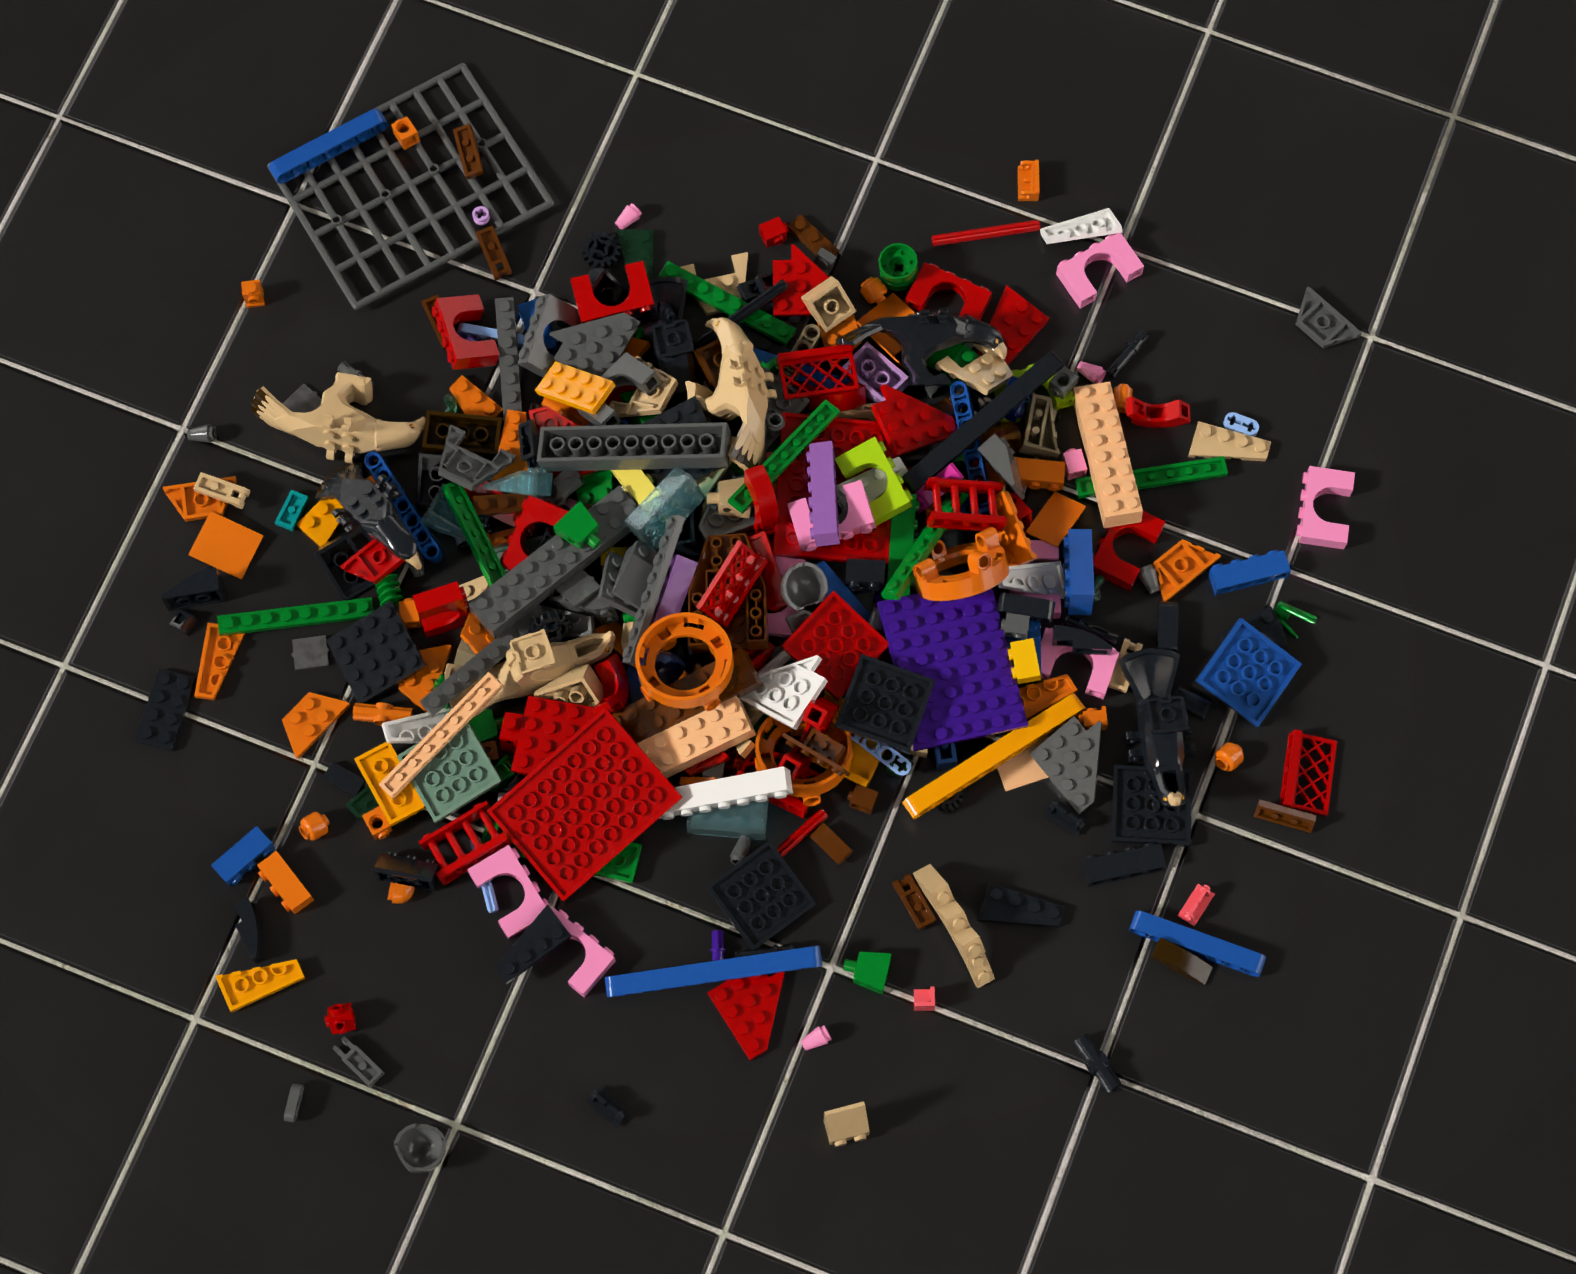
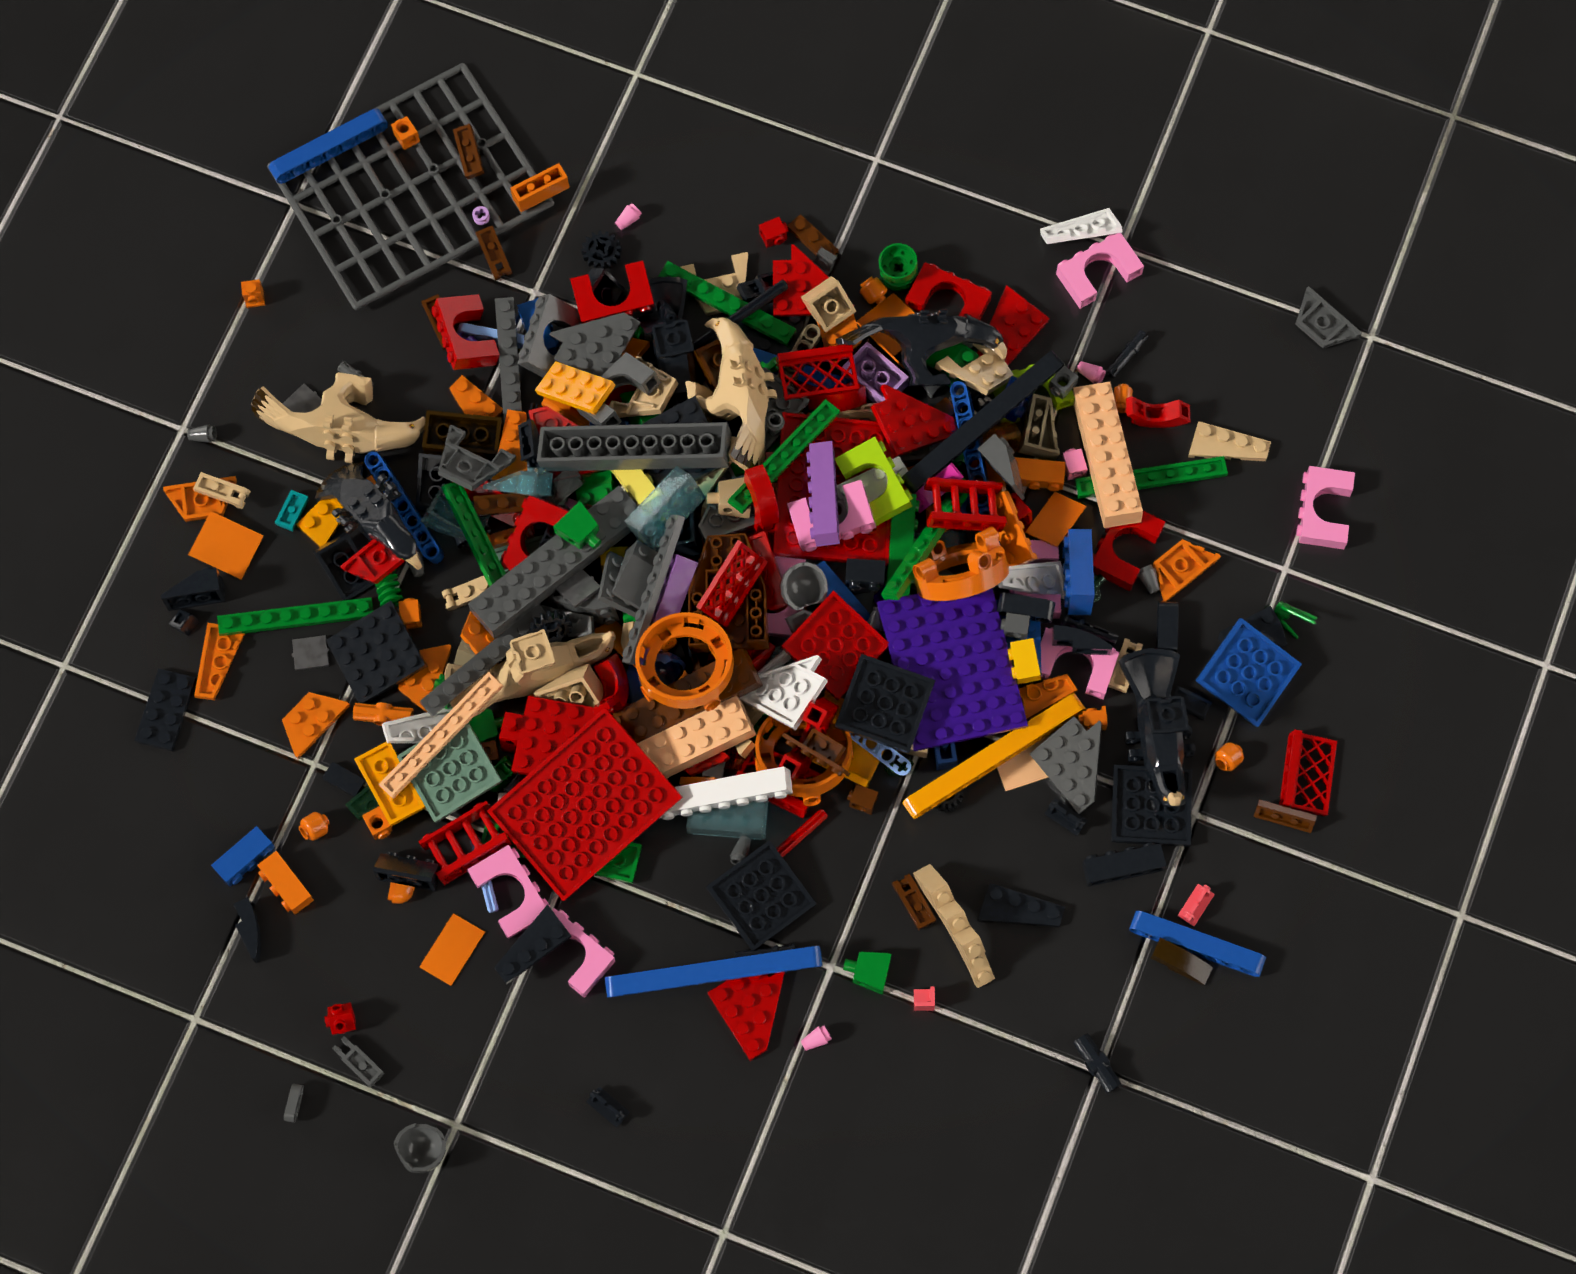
light orange wing [215,959,305,1013] -> none
red arch [412,581,470,638] -> none
clear green arm [443,394,457,413] -> none
clear green wing [617,229,654,280] -> none
dark purple axle [710,930,726,961] -> none
reddish brown slope [810,823,853,866] -> none
tan slope [824,1101,870,1147] -> none
red axle [932,220,1040,246] -> none
orange hinge [1018,160,1040,201] -> none
blue brick [1208,550,1291,596] -> none
light blue beam [1223,412,1259,437] -> none
none -> orange window [419,913,485,986]
none -> orange brick [510,163,570,212]

